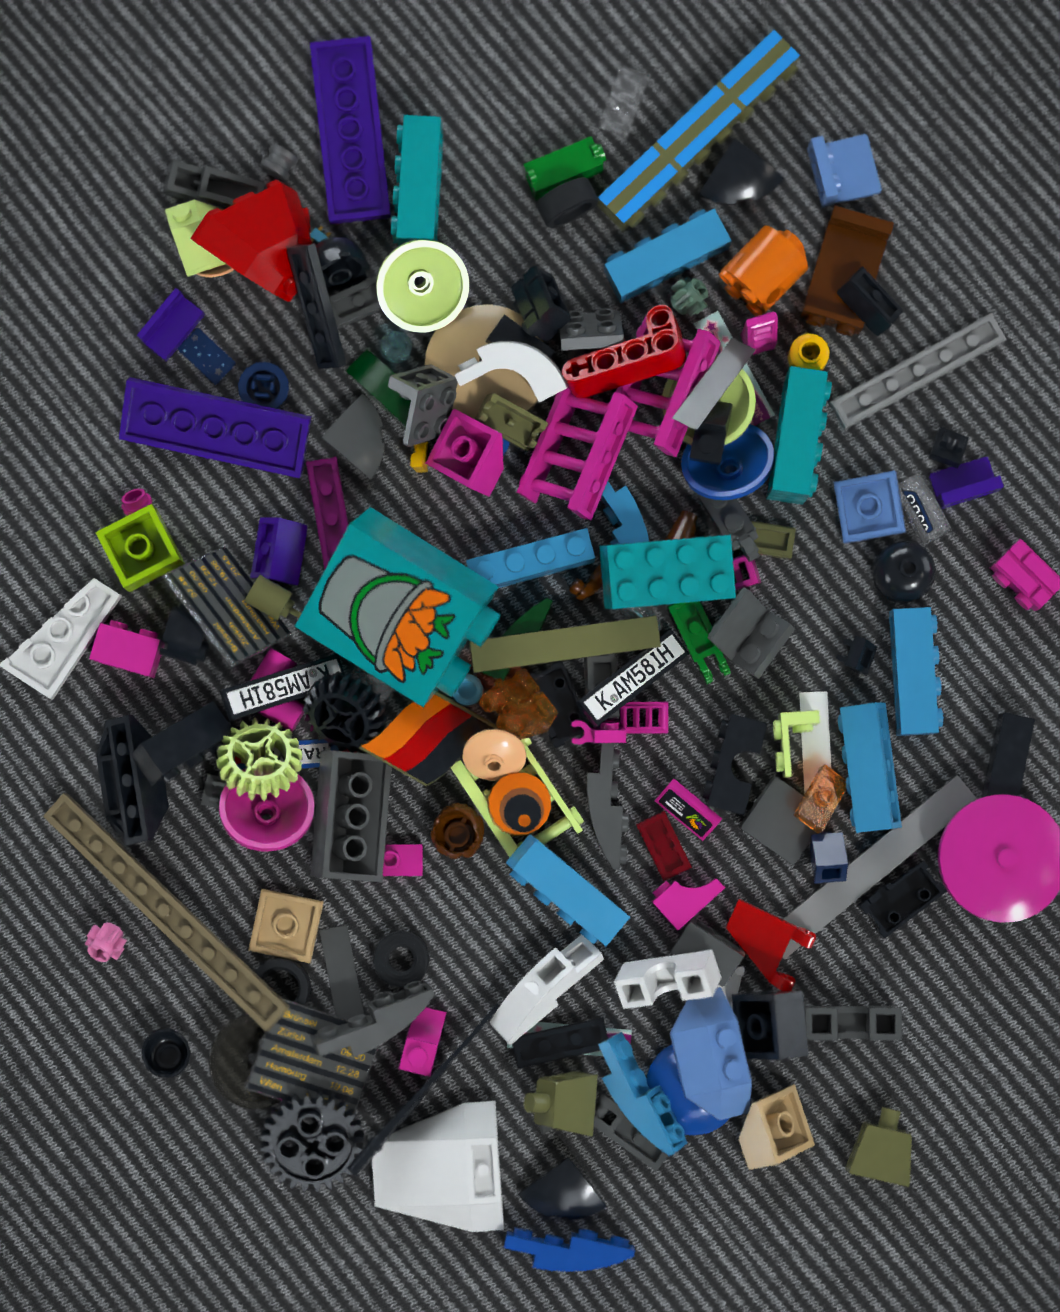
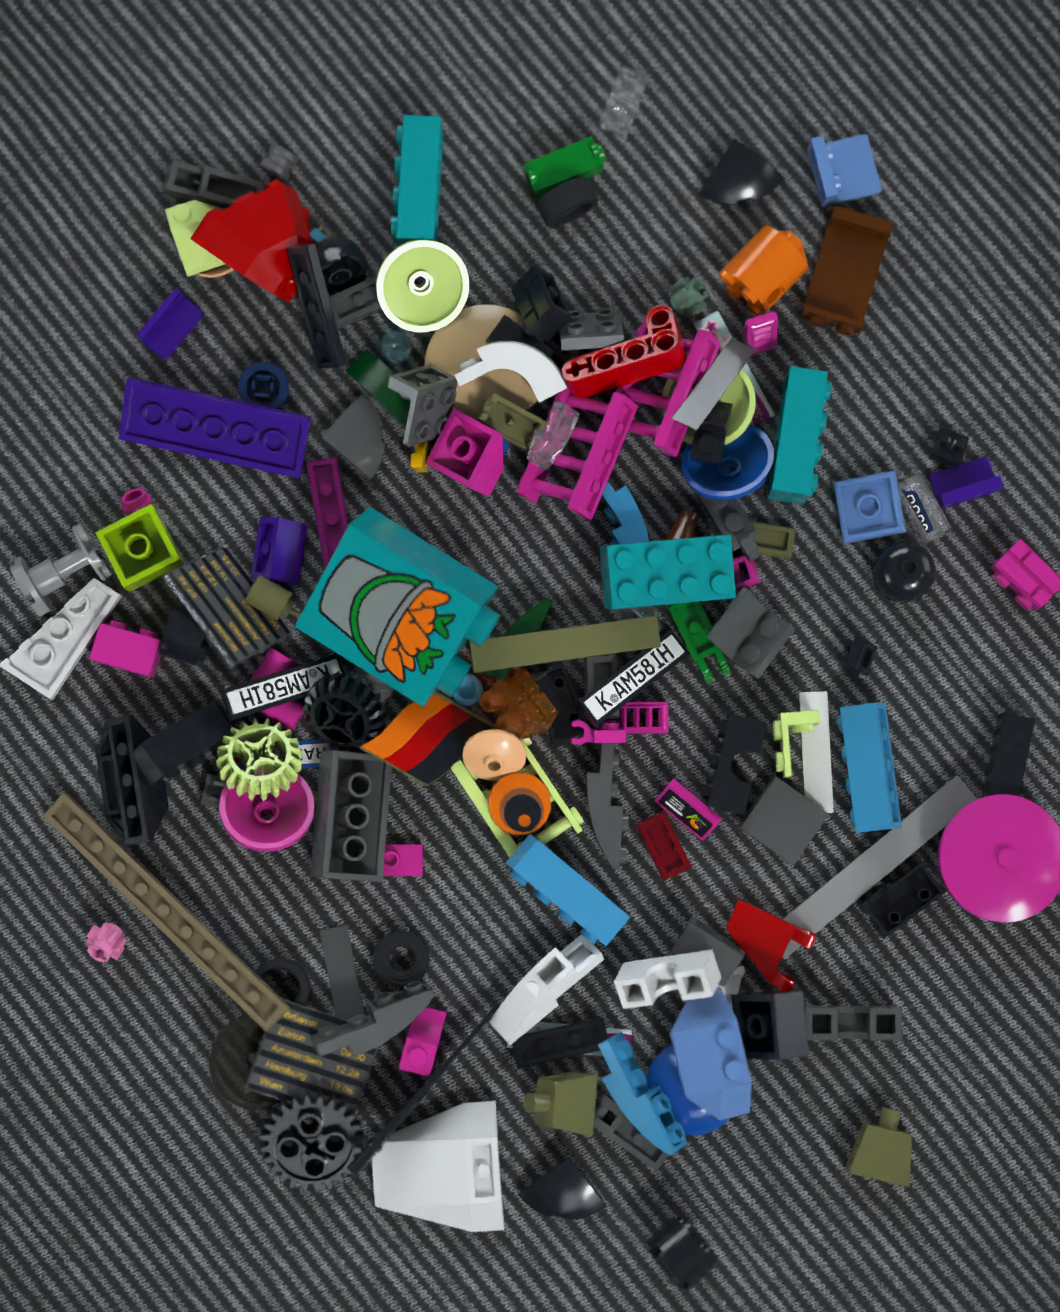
black hair [141,1028,191,1079] -> none
dark blue sticker [177,328,236,385] -> none
tan tile [248,889,324,963] -> none
dark purple plate [310,36,391,225] -> none
reddish brown hair [431,803,485,860] -> none
dark azure brick [466,528,595,588] -> none
blue slope [504,1227,635,1272] -> none
reddish brown arm [569,564,603,600] -> none
brick [597,30,800,231] -> none
dark azure brick [604,208,732,304] -> none
dark pink arch [651,878,725,930] -> none
tan slope [739,1084,815,1170] -> none
yellow head [787,333,830,371] -> none
clear orange plate [794,764,846,834] -> none
brick [810,832,848,884] -> none
light grey tile [829,313,1007,430] -> none
black slope [836,266,903,336] -> none
dark azure brick [889,607,943,736] -> none
none -> light grey piece [9,524,112,617]
none -> clear slope [526,402,579,470]
none -> black brick [644,1216,718,1293]

